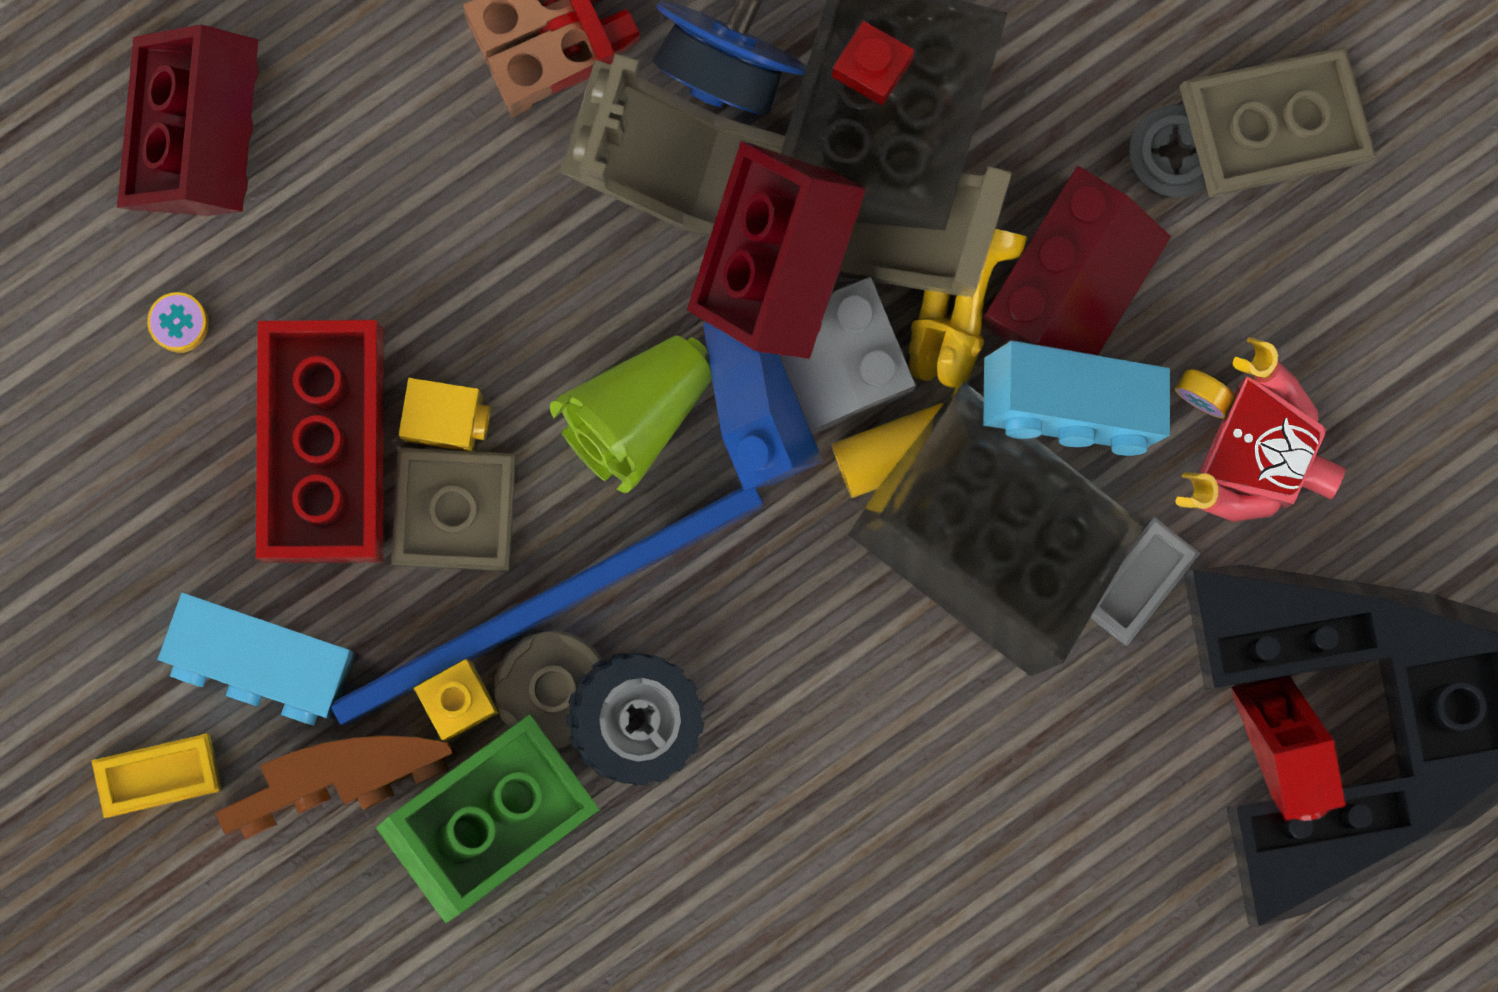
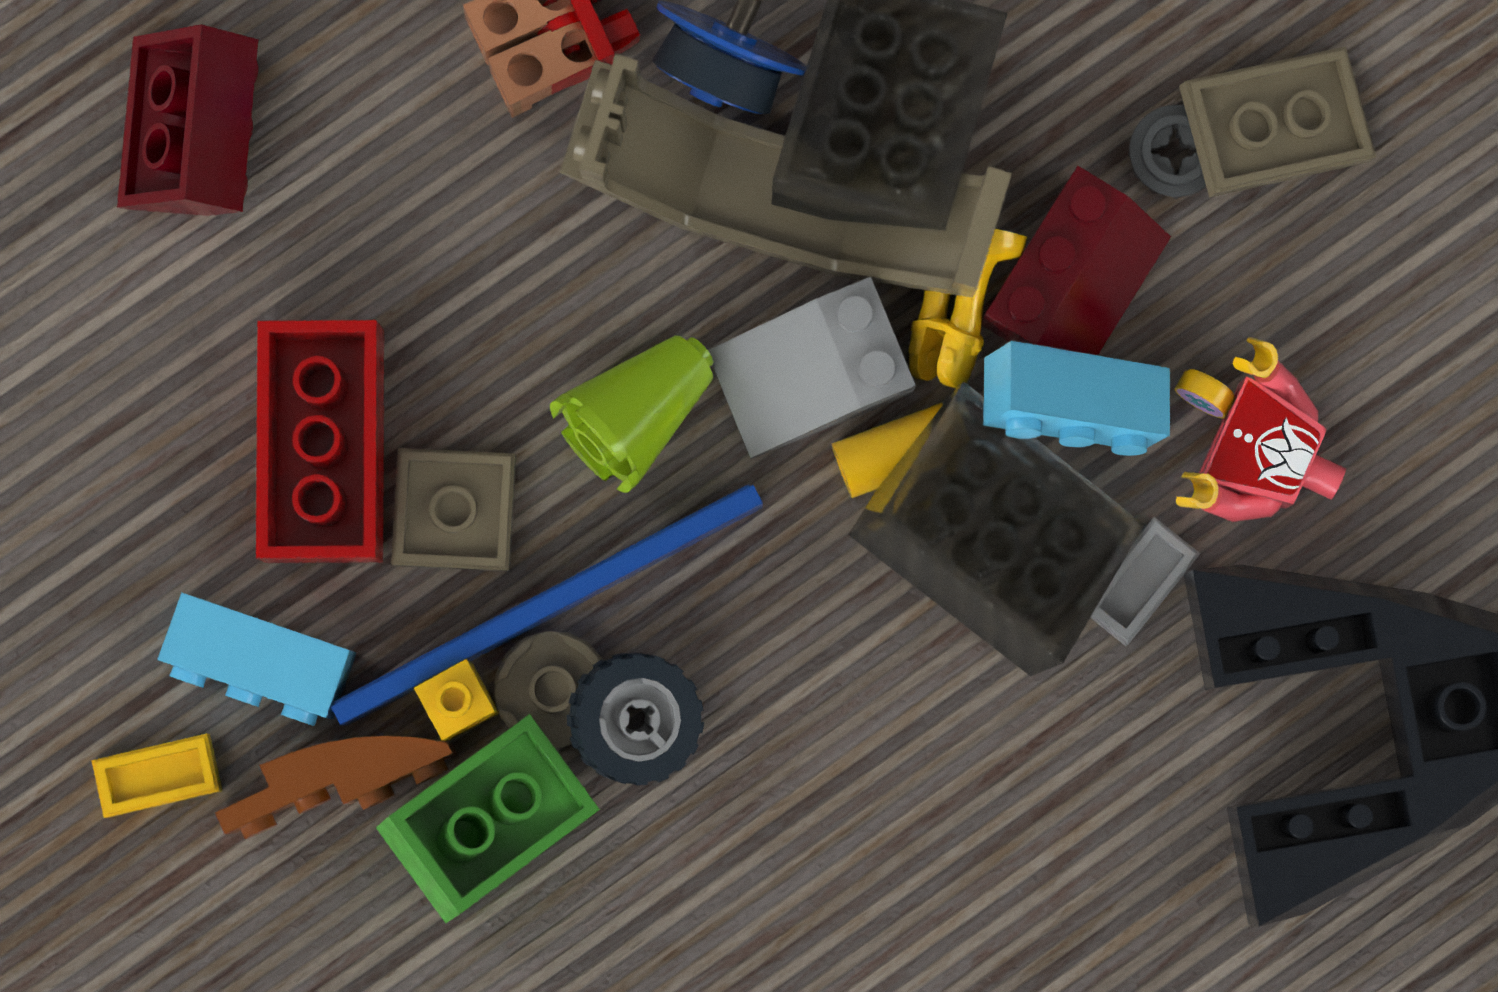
tile [147,292,209,353] -> none
yellow brick [398,378,491,452] -> none
dark red slope [687,141,866,359] -> none
blue slope [703,322,824,491] -> none
red plate [832,21,914,106] -> none
red slope [1231,676,1345,820] -> none

